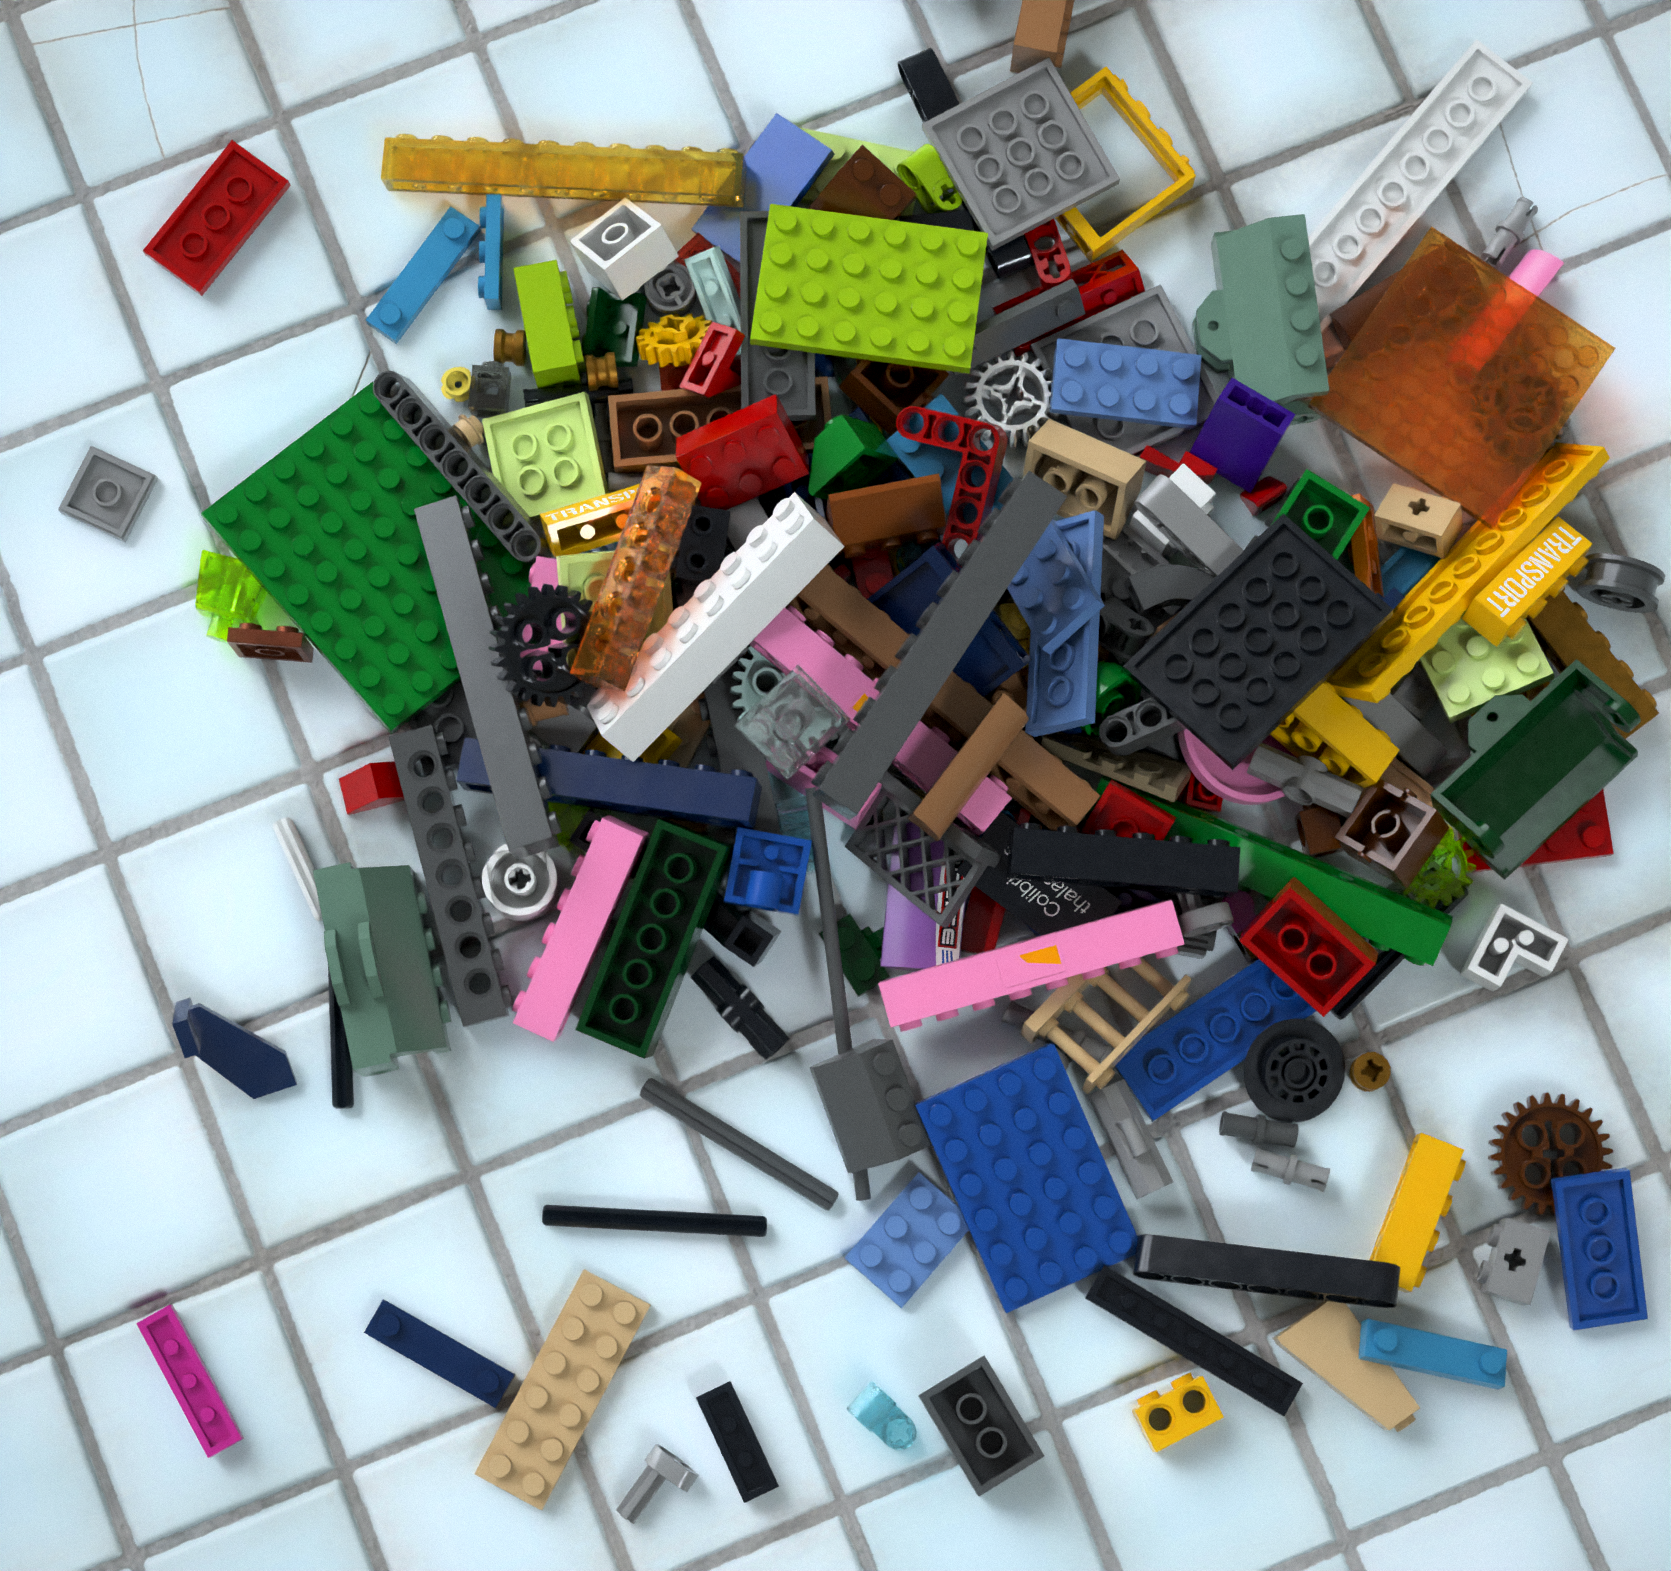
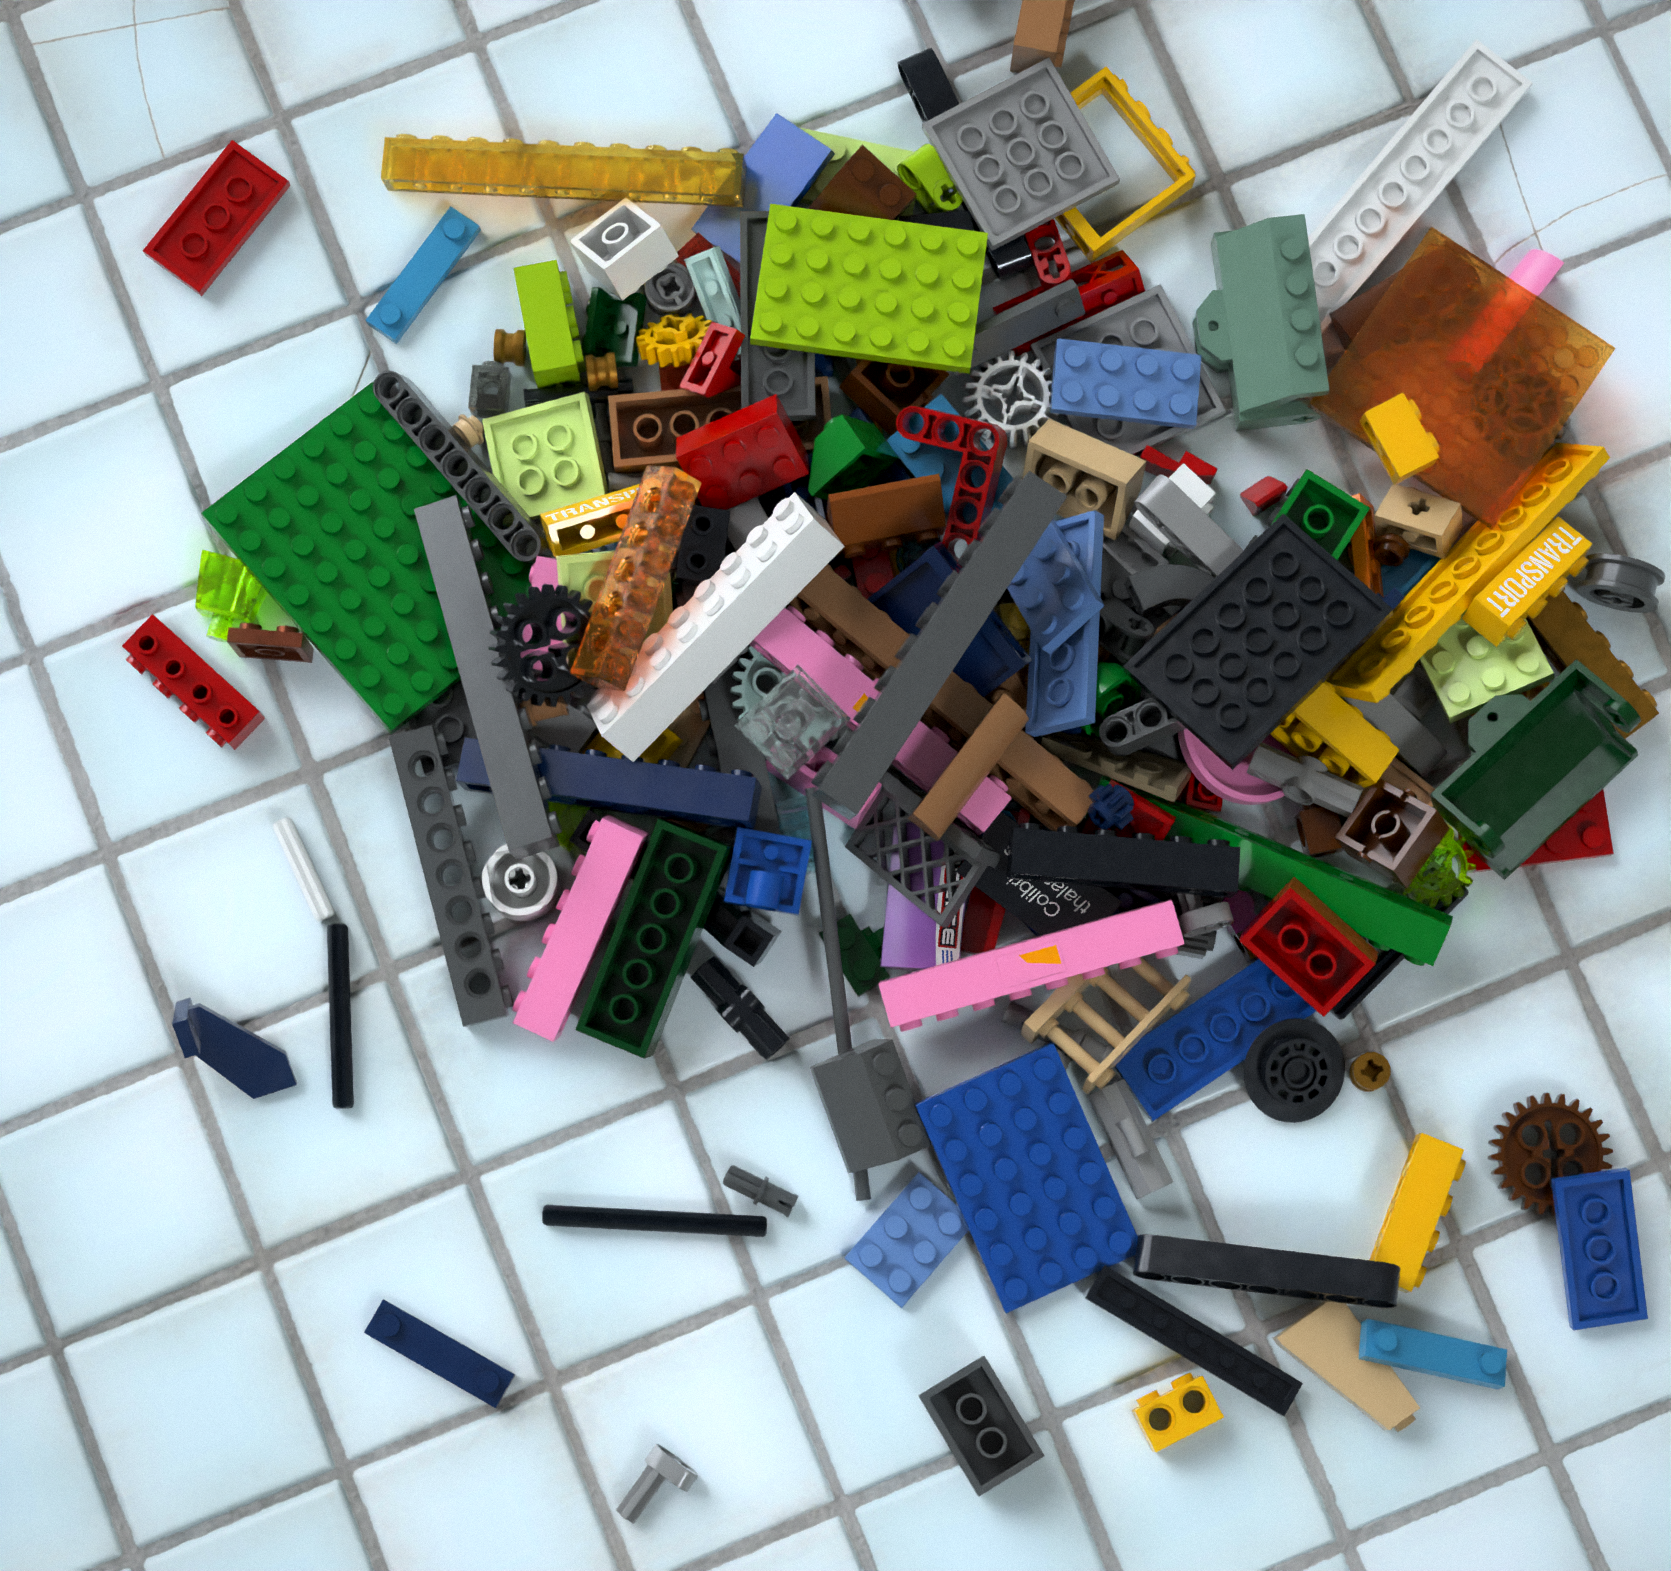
light grey tile [58,446,158,543] -> none
dark pink plate [136,1304,244,1458] -> none
sand green piece [313,862,452,1077] -> none
red slope [339,761,405,815] -> none
light yellow plate [441,367,477,402] -> none
tan plate [474,1269,651,1510] -> none
dark azure plate [478,194,504,310] -> none
dark grey axle [639,1078,839,1211] -> none
black plate [696,1381,779,1503] -> none
clear light blue piece [846,1380,917,1451] -> none
dark purple brick [1189,377,1296,493] -> none
dark grey pin [1219,1111,1299,1148] -> none
light grey pin [1251,1147,1330,1192] -> none
white brick [1460,903,1569,992] -> none
light grey brick [1477,1218,1551,1306] -> none
light grey pin [1481,197,1538,268] -> none
none -> red brick [122,614,265,750]
none -> dark grey axle [723,1165,799,1217]
none -> dark blue gear [1088,784,1134,830]
none -> yellow brick [1359,393,1440,485]
none -> reddish brown plate [1373,533,1410,566]

